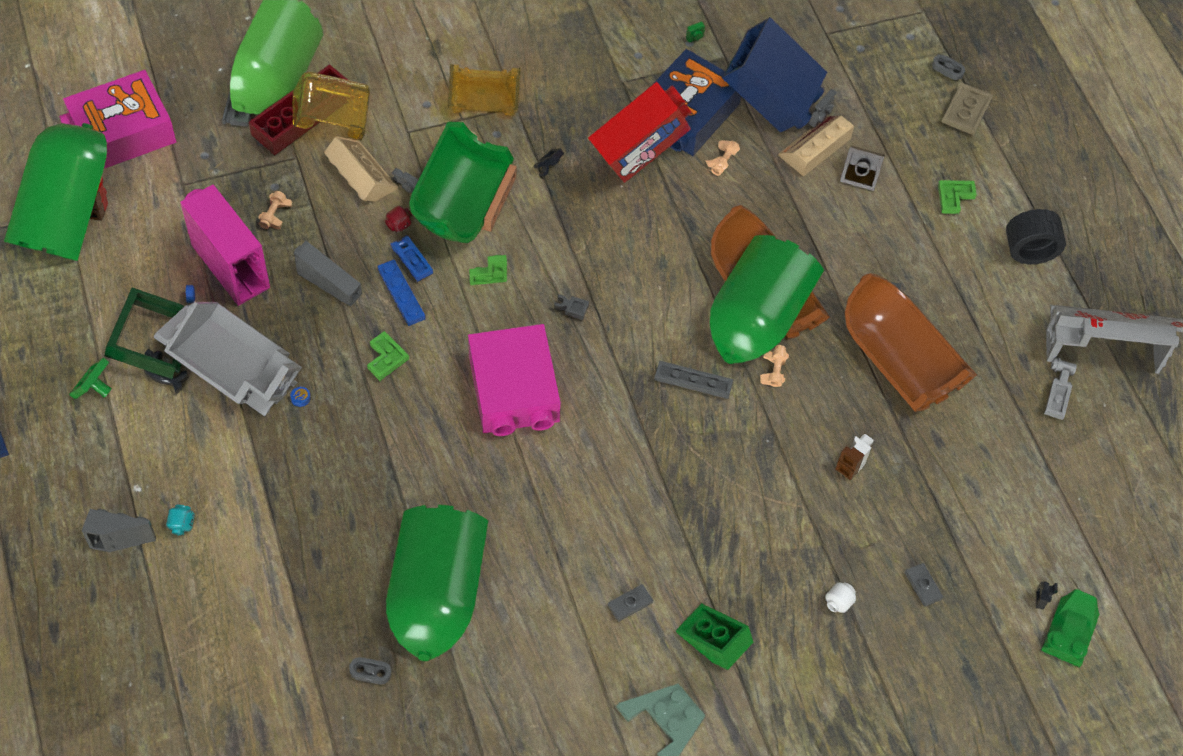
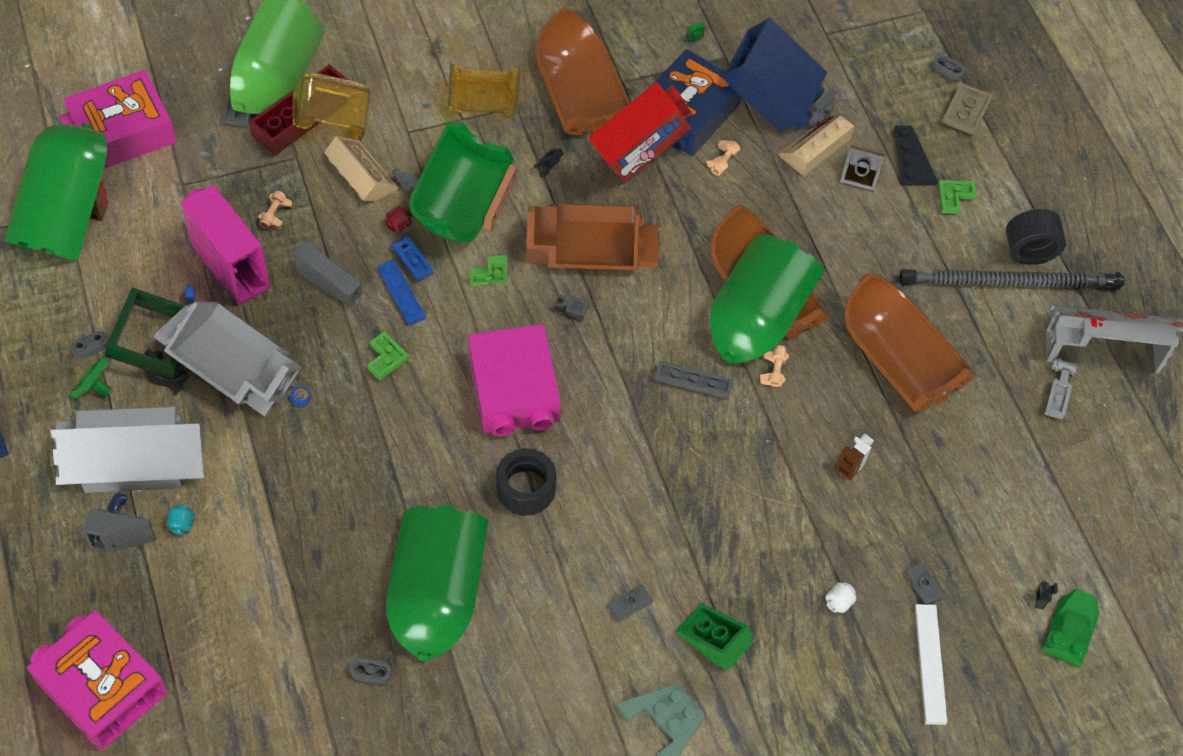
none -> dark pink brick [26,610,168,751]
none -> panel [51,407,204,493]
none -> dark grey plate [70,331,109,359]
none -> dark blue arm [108,493,127,514]
none -> black tyre [496,448,557,516]
none -> dark orange panel [526,204,658,270]
none -> dark orange panel [536,7,630,136]
none -> black wing [894,125,938,186]
none -> dark grey hose [899,269,1125,290]
none -> white tile [915,604,947,725]

